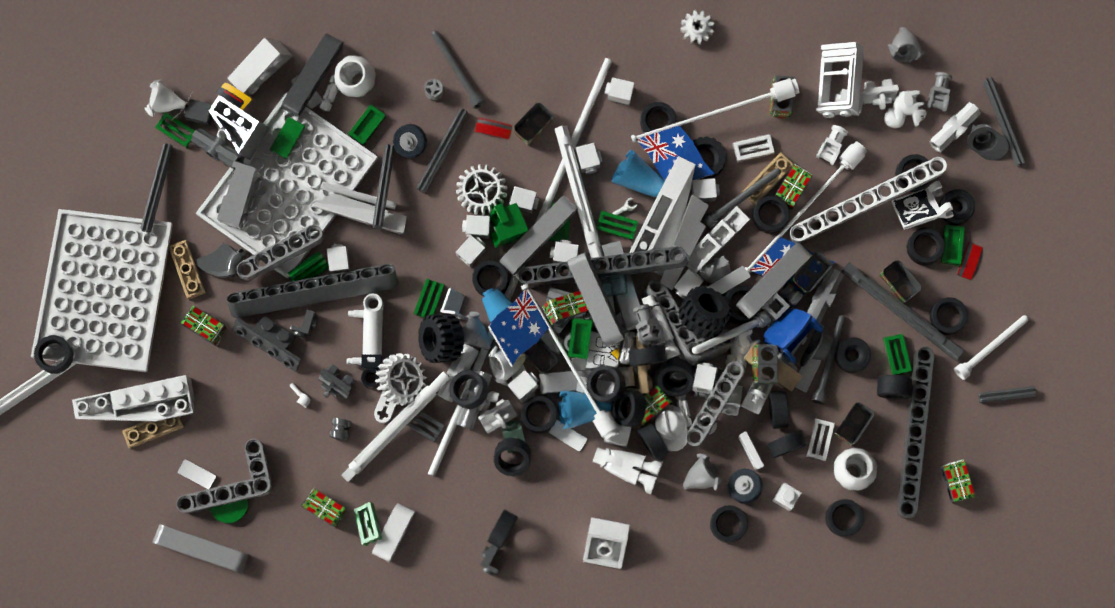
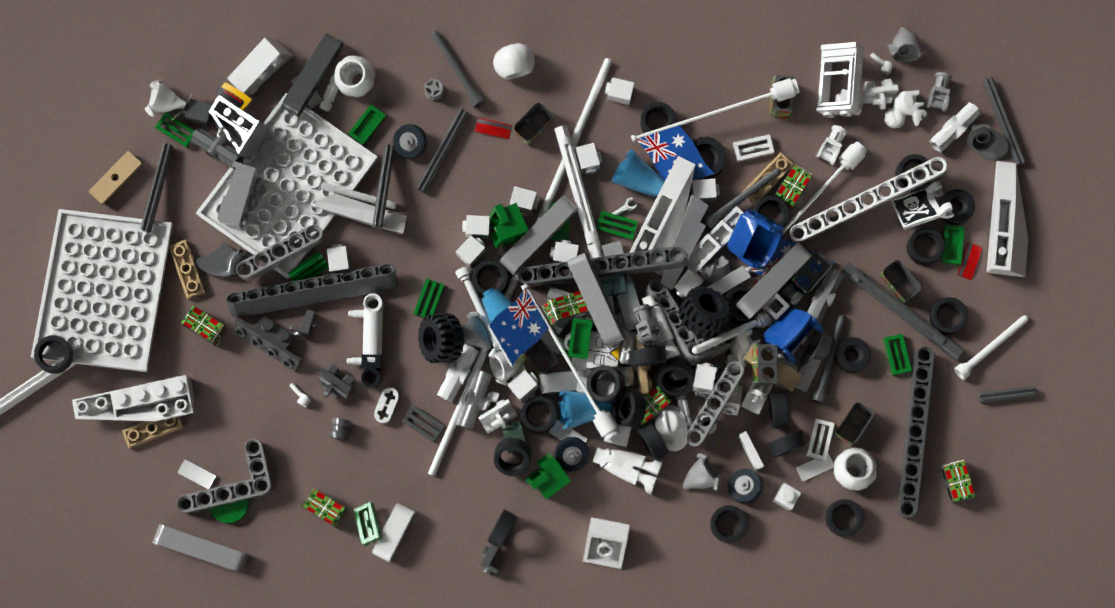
green tile [270,117,306,160] -> none
white piece [341,371,451,482] -> none
white gear [375,353,427,406] -> none
white bracket [440,288,468,321] -> none
black tyre [449,370,488,409] -> none
white gear [456,164,507,216] -> none
white gear [681,10,714,44] -> none
black tyre [877,375,913,399] -> none
none -> tan tile [88,151,143,205]
none -> white piece [455,266,501,350]
none -> white piece [493,43,535,79]
none -> green plate [525,453,571,500]
none -> black wheel [555,437,589,472]
none -> blue piece [727,210,784,269]
none -> white sticker [796,453,834,481]
none -> white hand [870,53,892,75]
none -> white wedge [986,161,1028,277]

